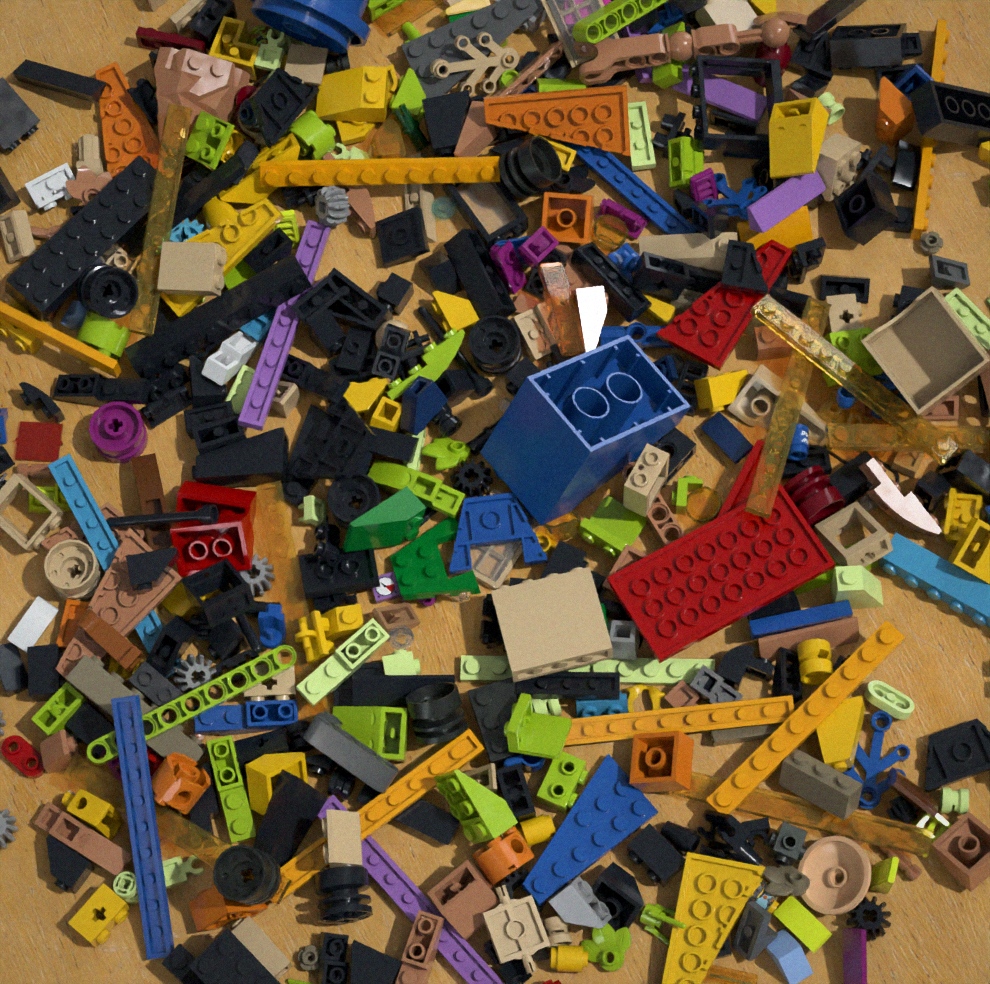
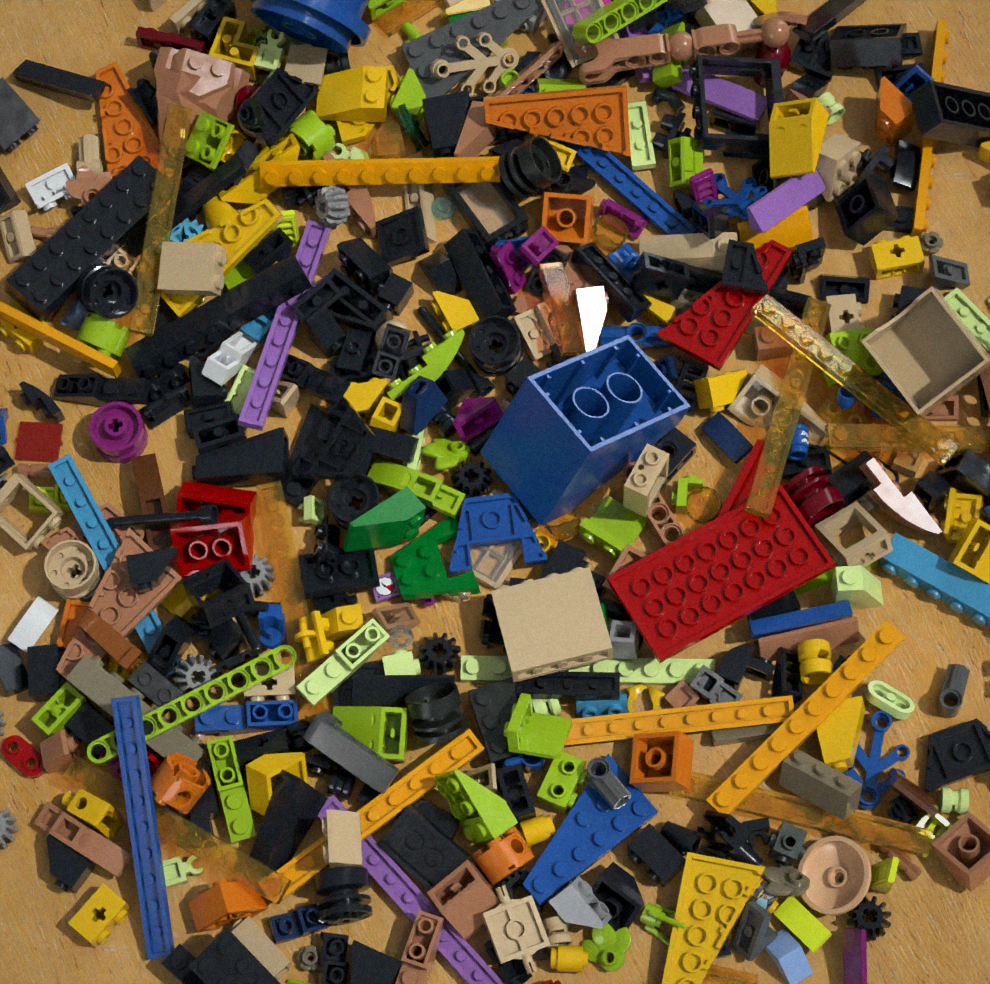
yellowish green wheel [113,871,139,905] -> none
pearl dark grey wheel [213,845,281,906] -> none
none -> dark blue slope [267,904,328,945]
none -> black slope [337,238,393,297]
none -> black plate [377,804,470,890]
none -> black gear [419,632,461,675]
none -> magenta slope [453,397,504,443]
none -> dark grey piece [586,757,631,810]
none -> black arm [651,88,686,113]
none -> yellow brick [869,235,925,280]
none -> dark grey piece [937,664,970,718]

